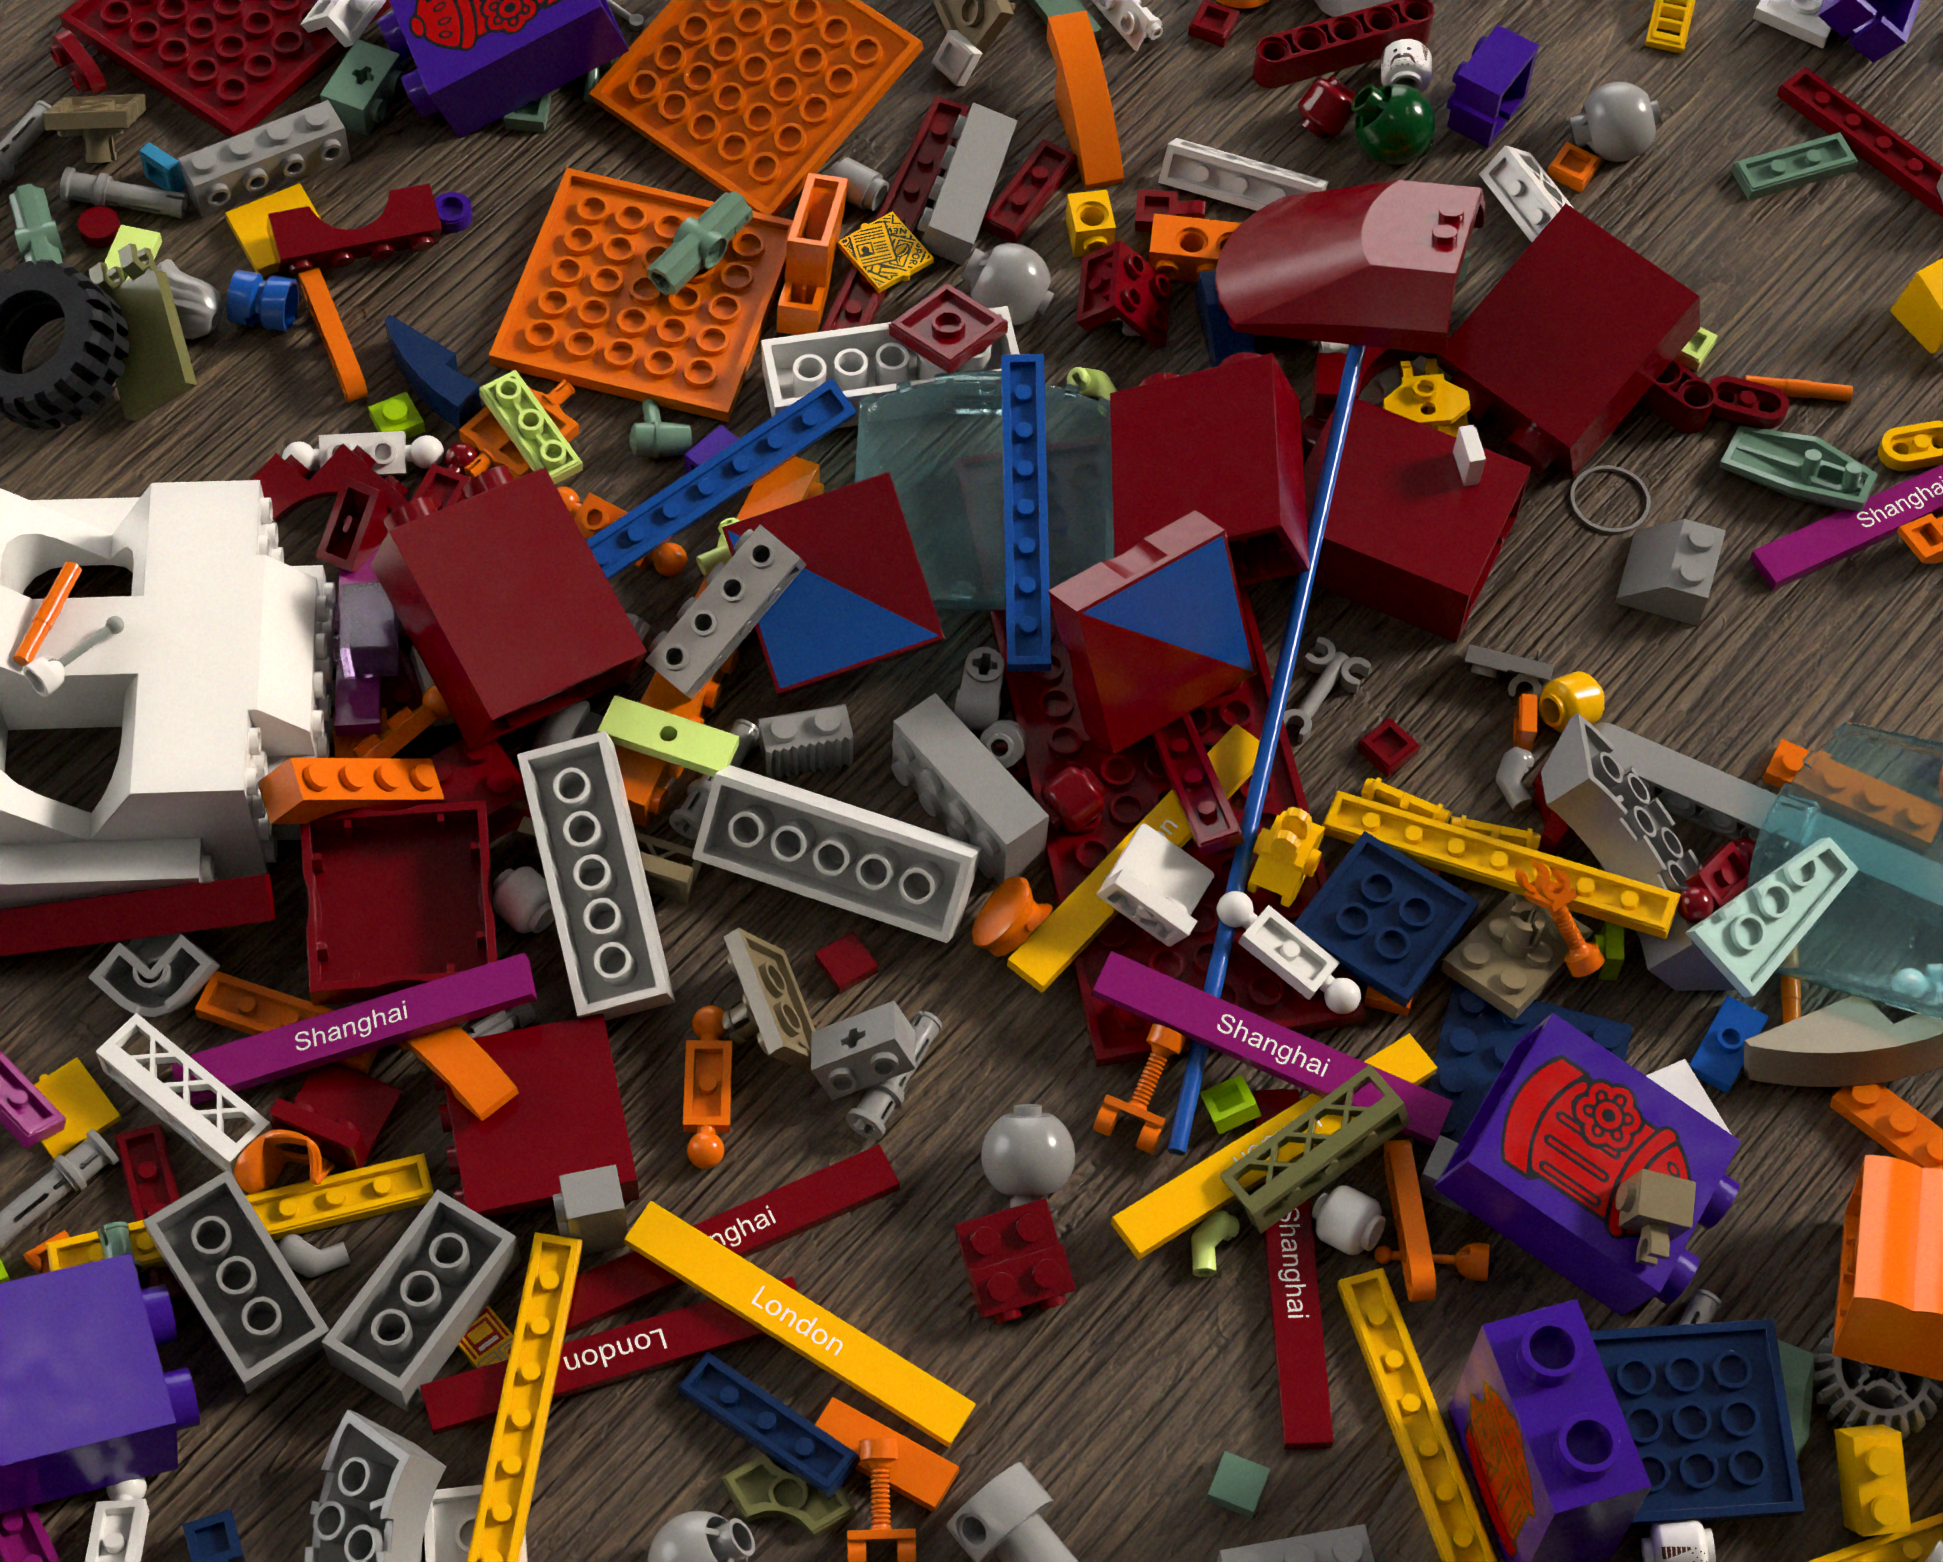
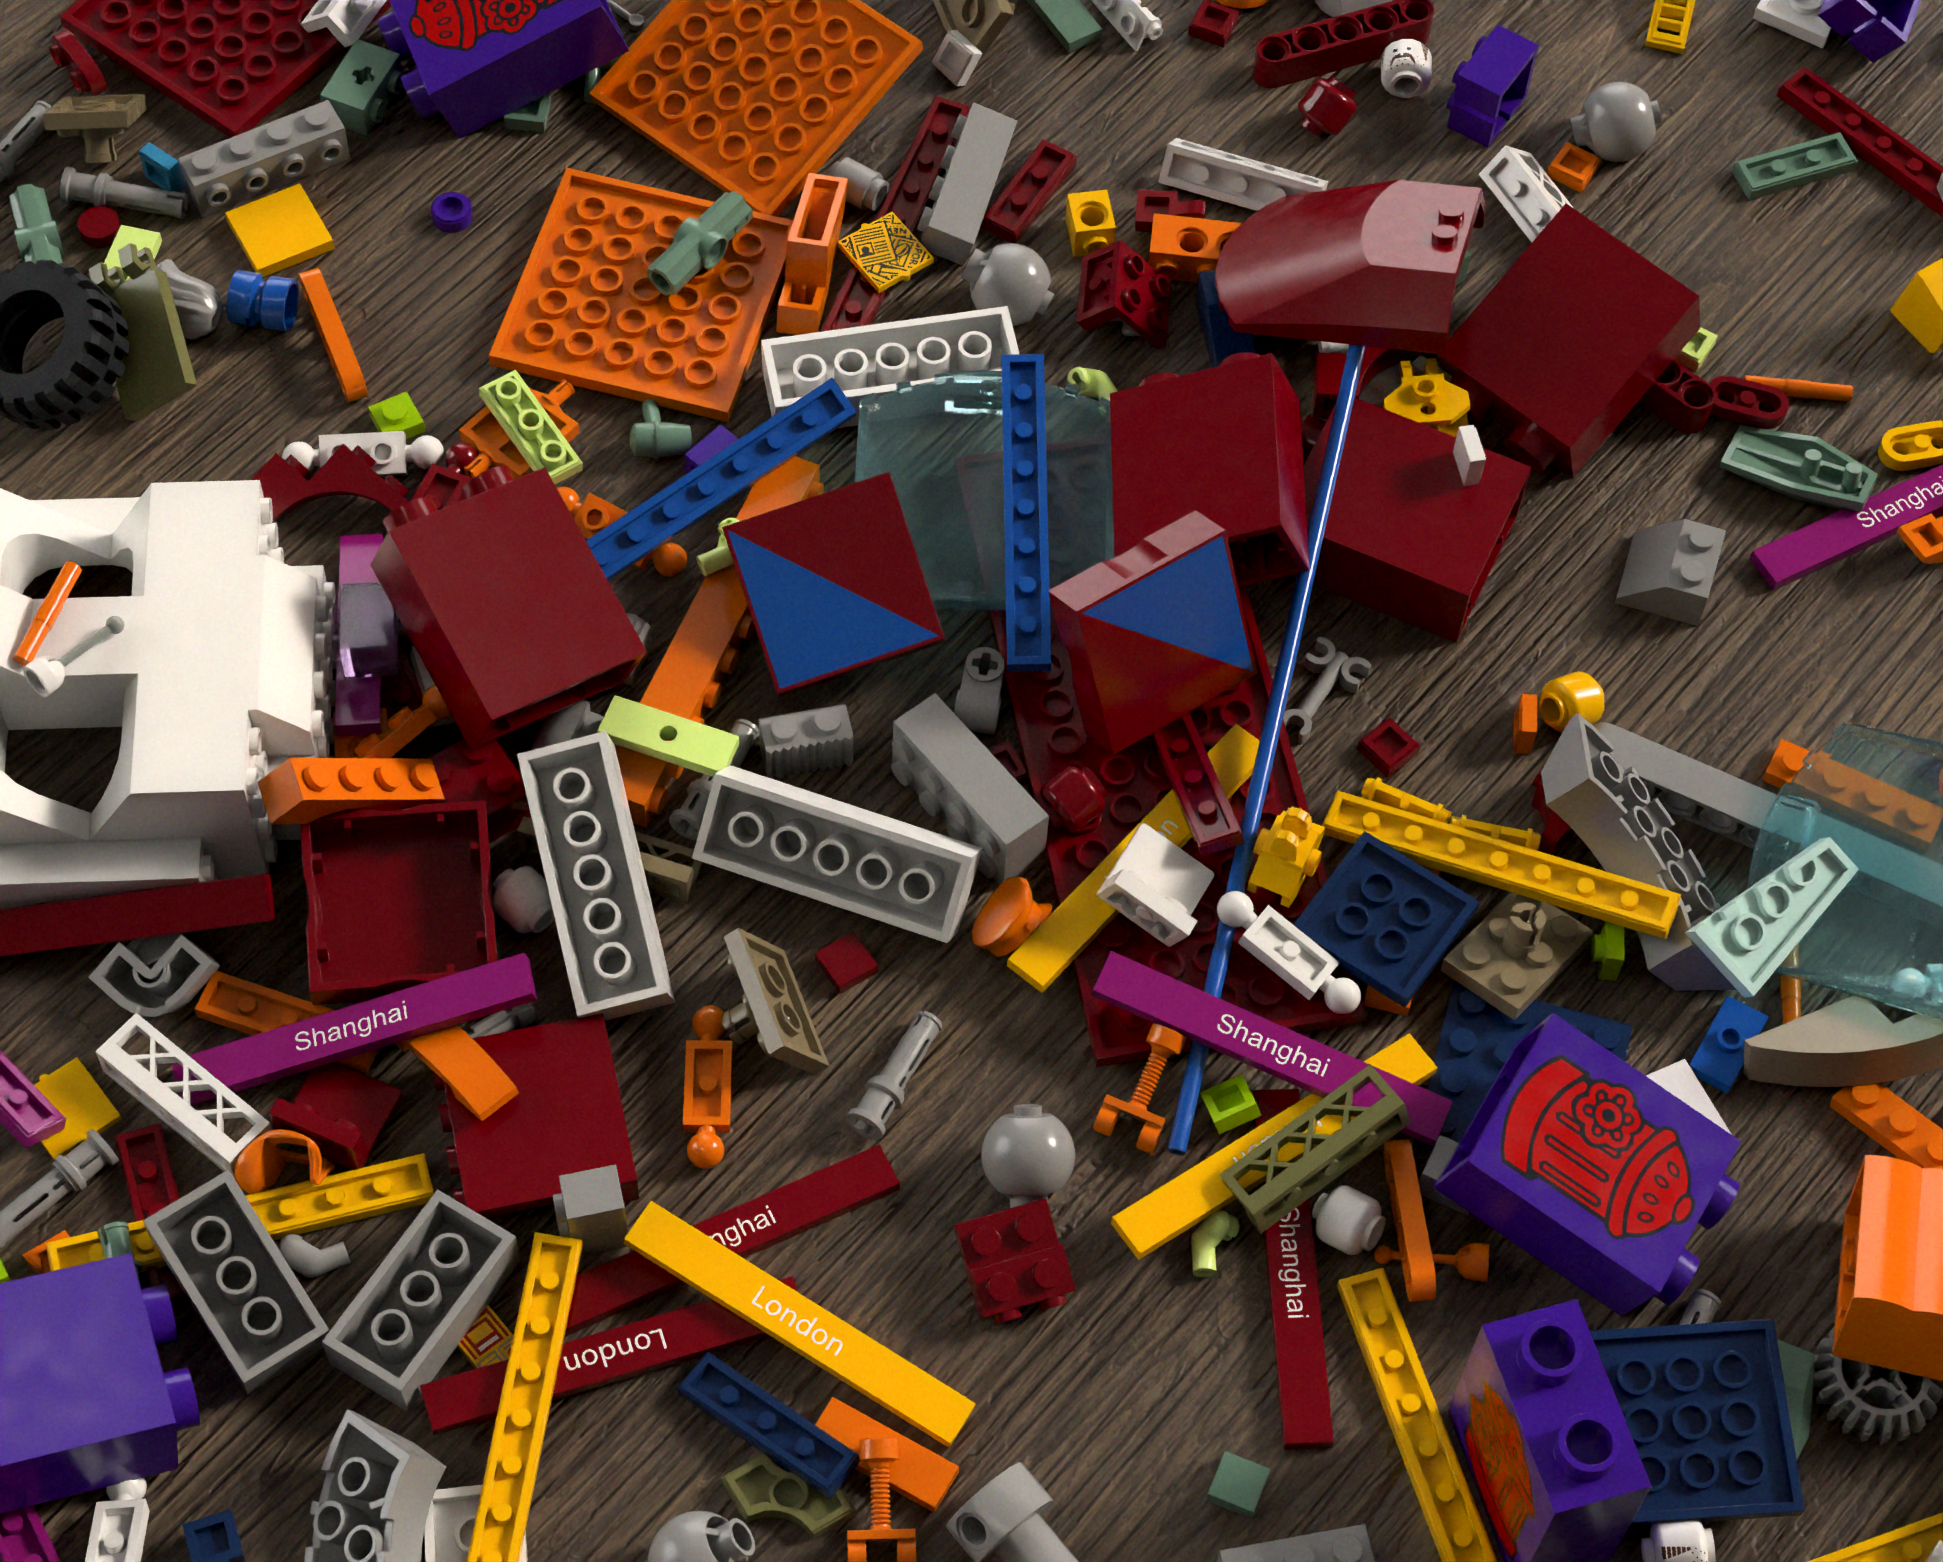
dark red arch [267,183,442,276] -> none
dark red slope [315,476,388,573] -> none
dark blue slope [385,315,482,429] -> none
light grey brick [645,524,807,700] -> none
light grey brick [811,1001,916,1100] -> none
dark red tile [889,283,1008,374] -> none
light grey brick [979,720,1028,768] -> none
orange slope [1046,10,1124,190] -> none
dark green brick [1351,84,1435,165] -> none
light grey plate [1464,644,1554,700] -> none
light grey arm [1496,747,1534,812] -> none
orange bar [1515,859,1605,977] -> none
light grey piece [1570,465,1651,534] -> none
dark tan brick [1615,1169,1696,1267] -> none
dark red plate [1677,837,1764,923] -> none
yellow brick [1834,1424,1911,1537] -> none

